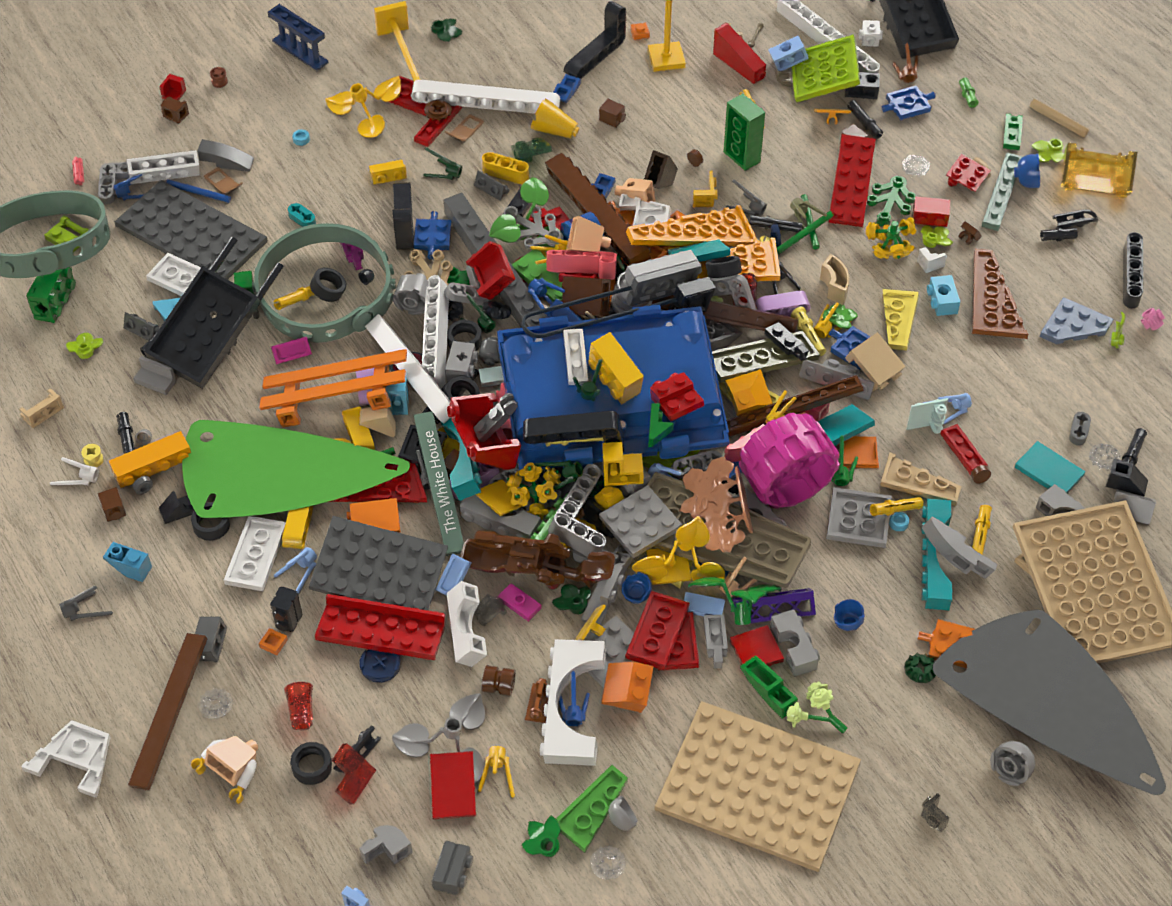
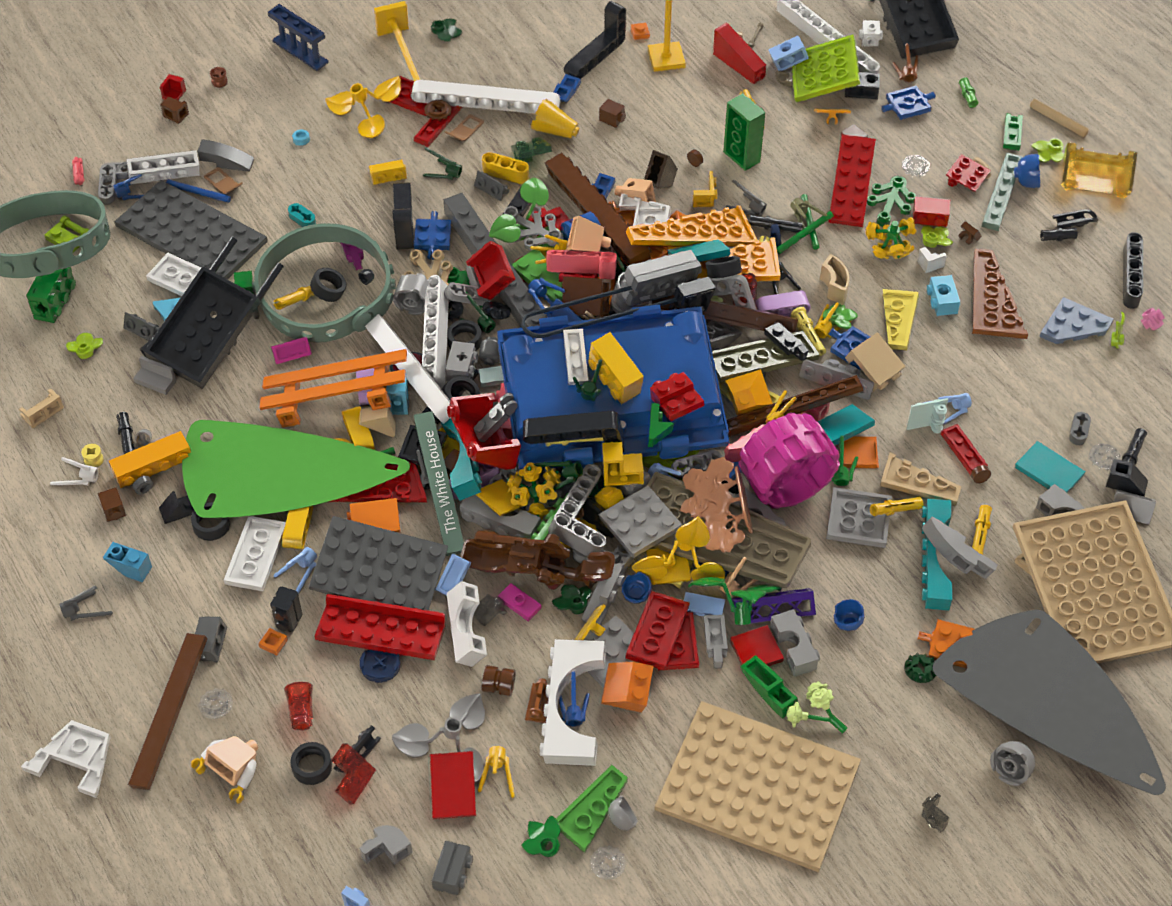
black pin [847,100,883,139] -> none
medium azure tile [889,512,909,531] -> none

